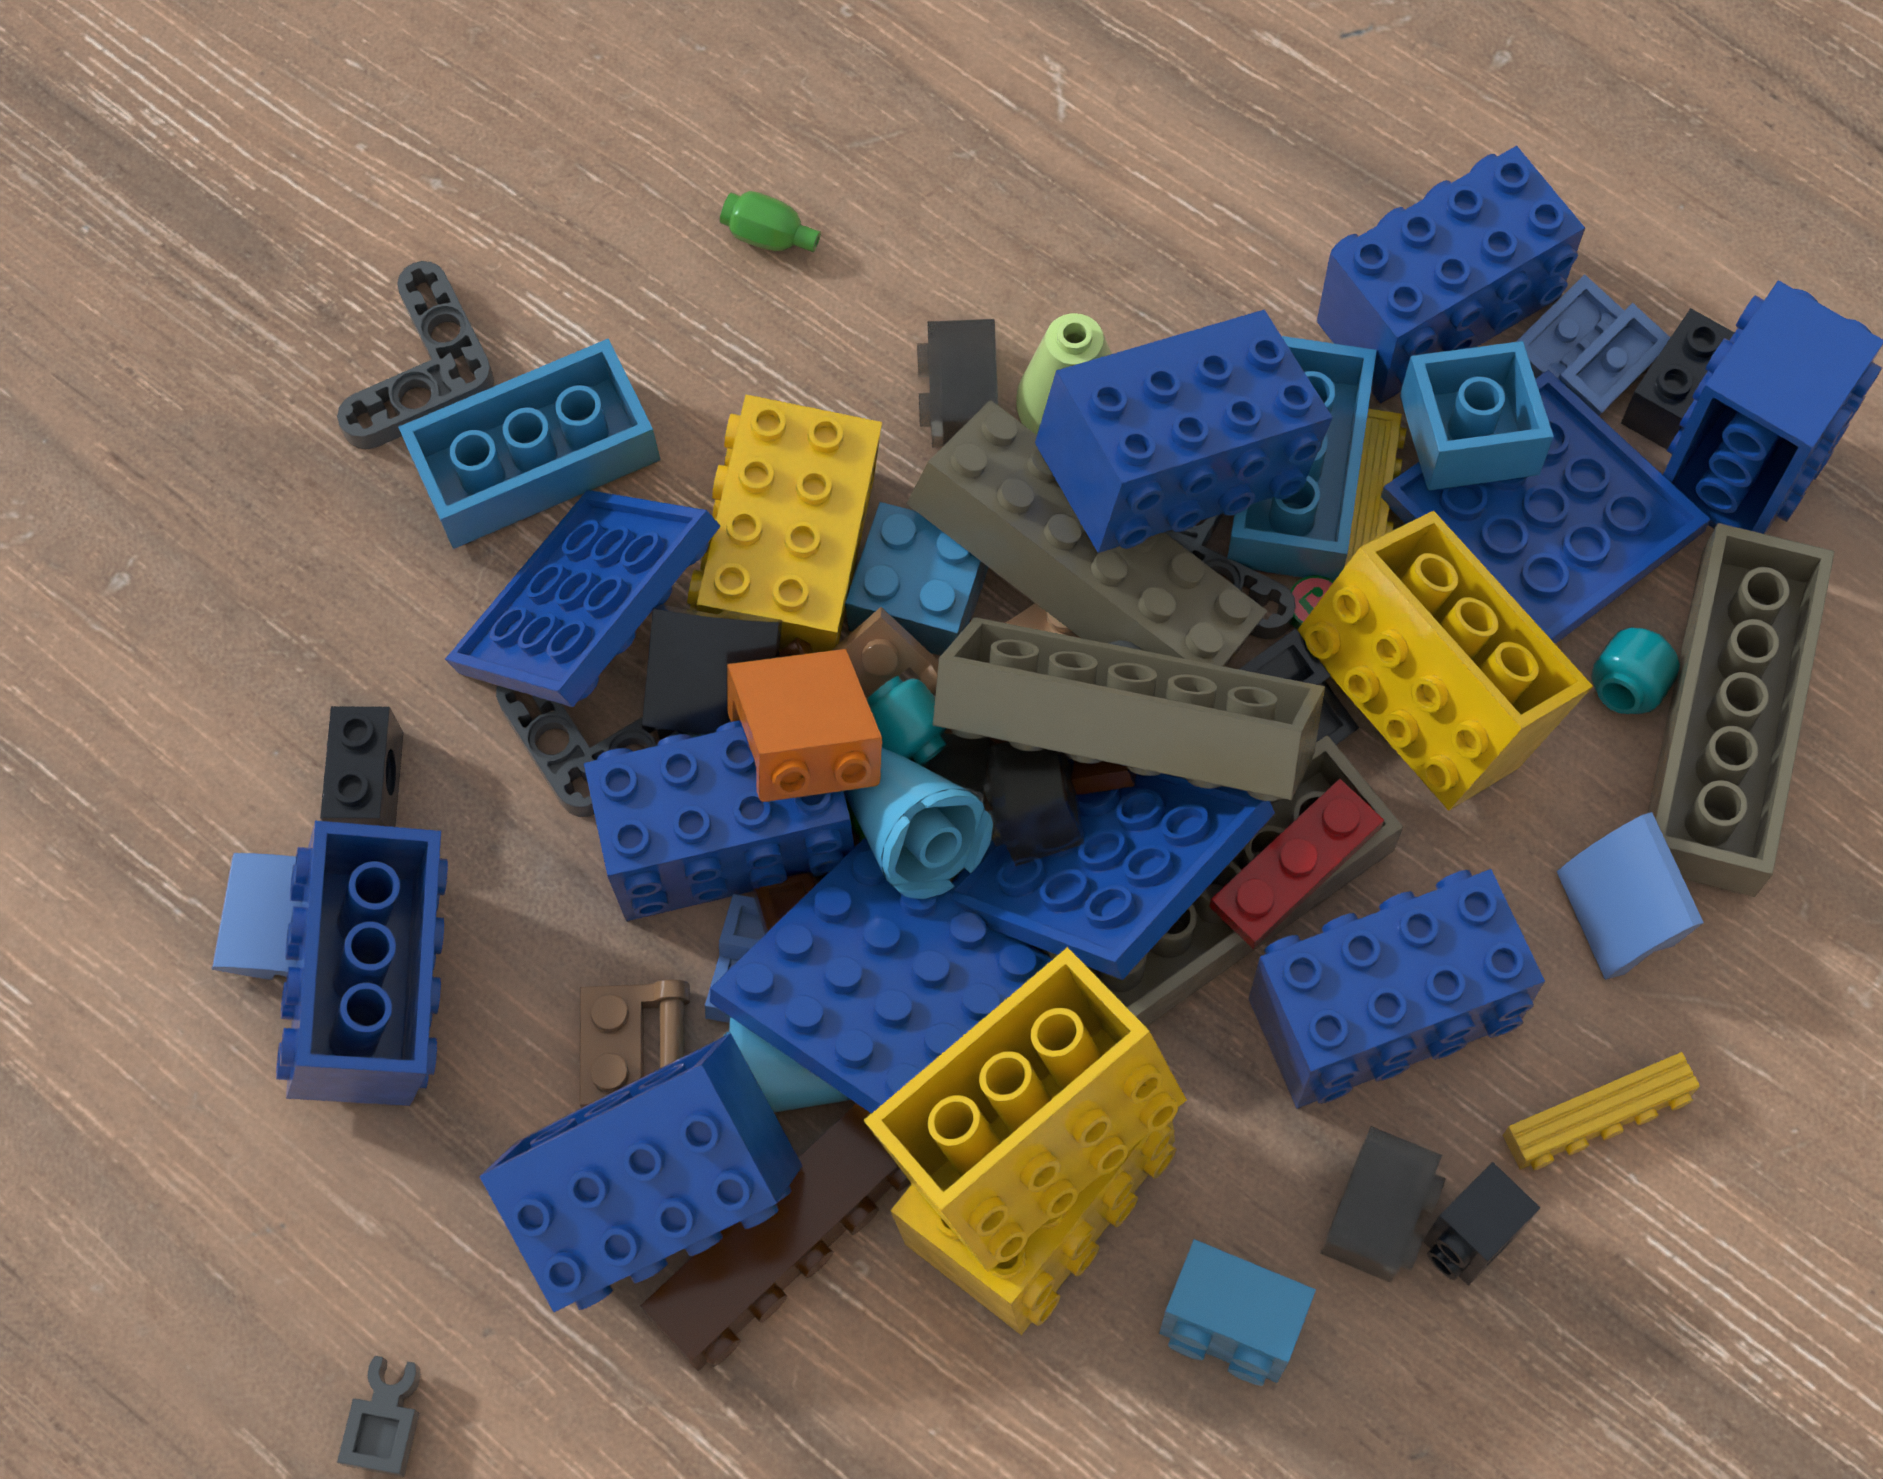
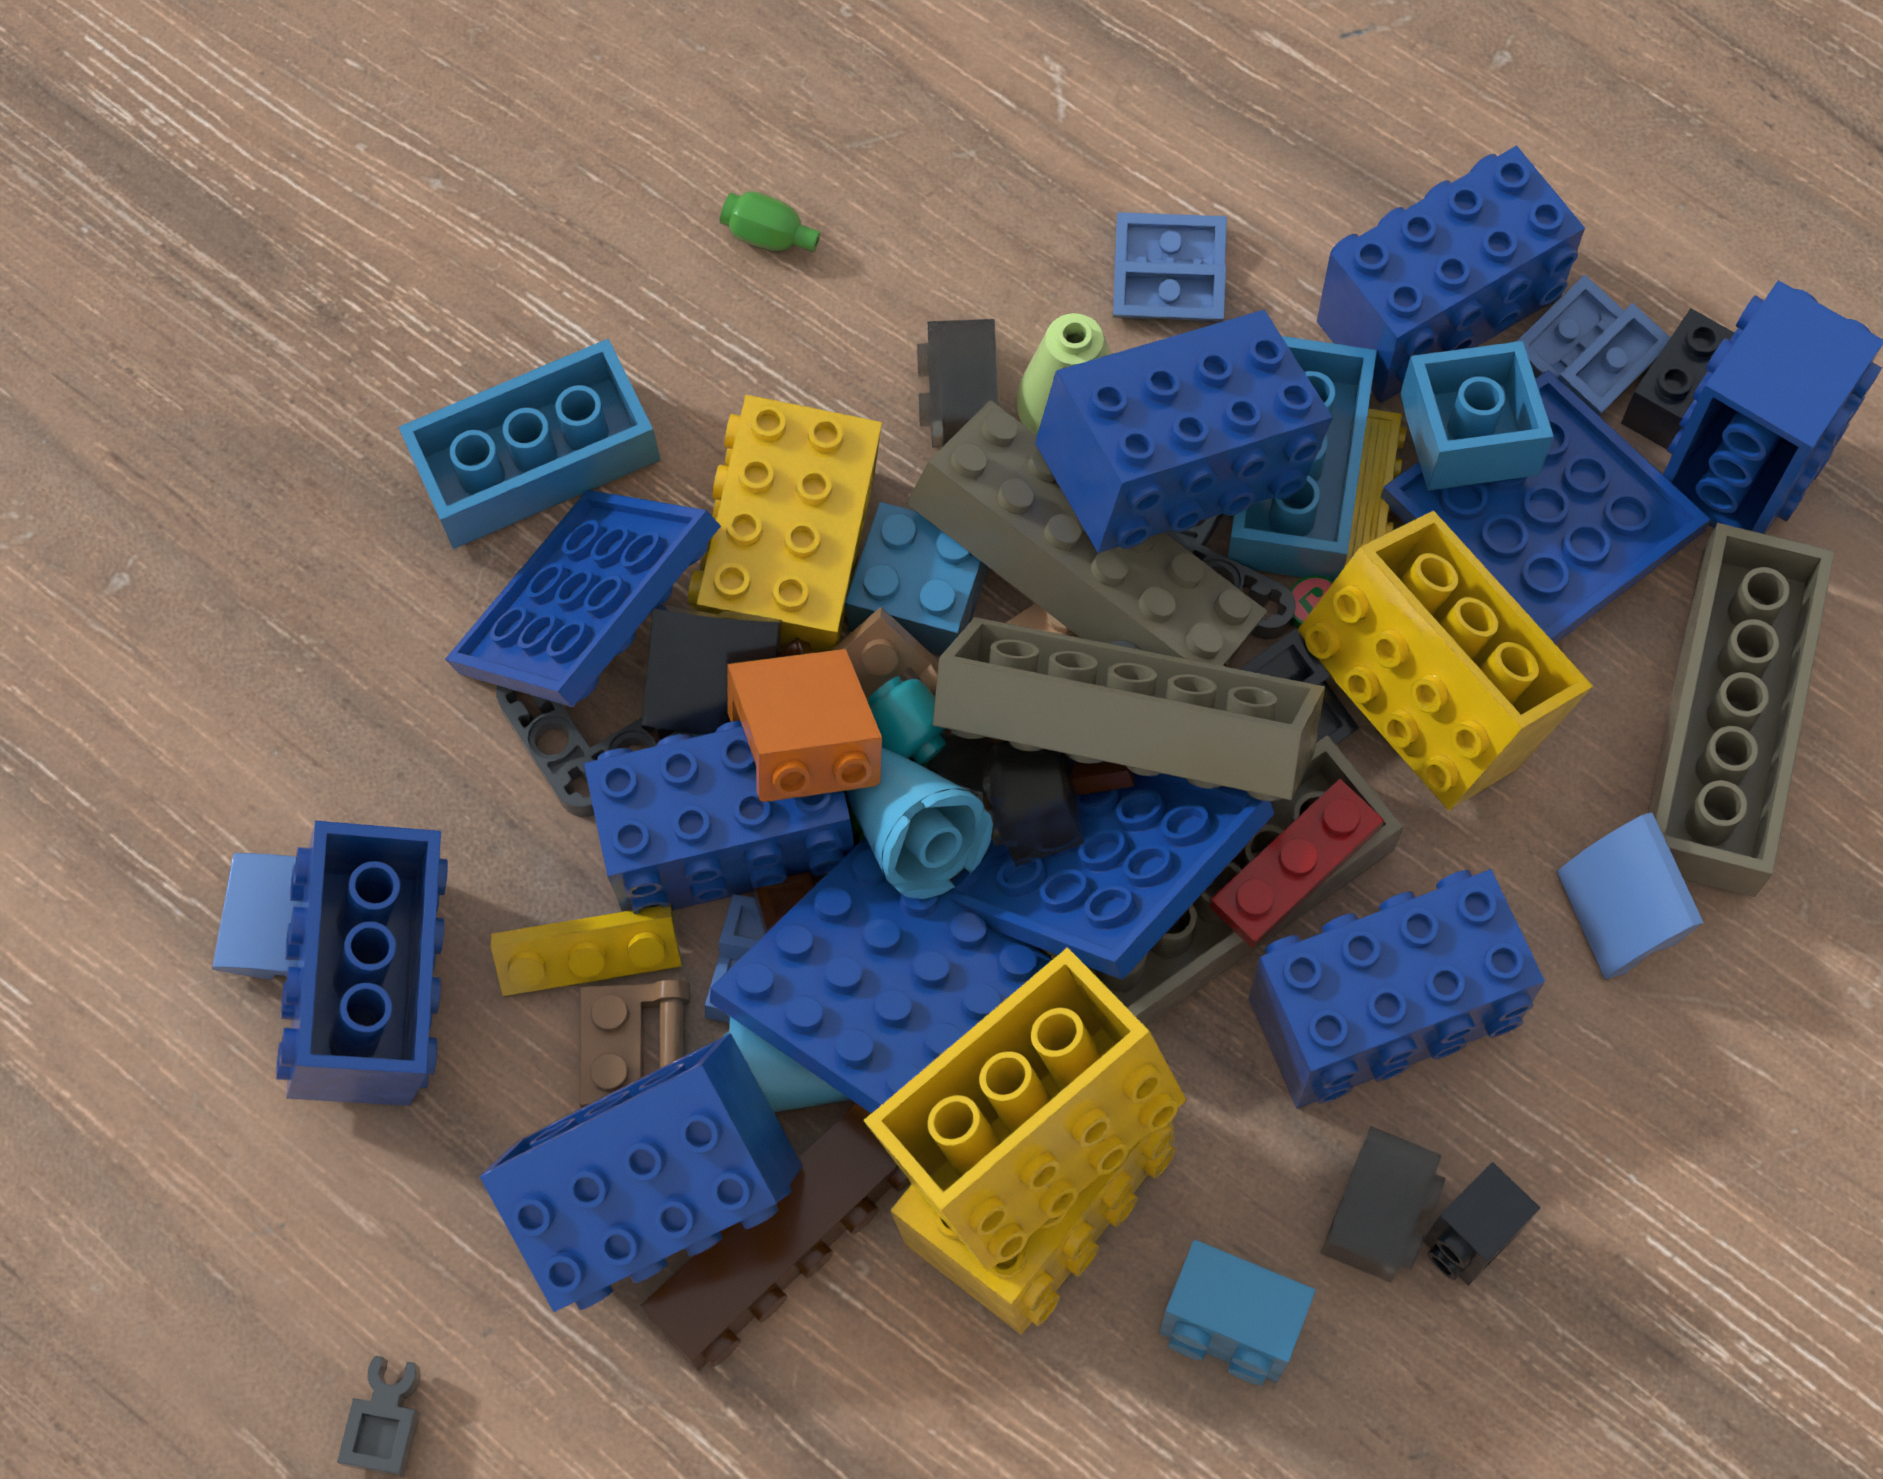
black brick [320,706,404,827] -> none
dark grey beam [337,261,494,449] -> none
yellow piece [1503,1052,1700,1170] -> none
teal head [1591,627,1680,714] -> none
none -> yellow plate [490,904,682,996]
none -> medium blue slope [1113,212,1227,322]

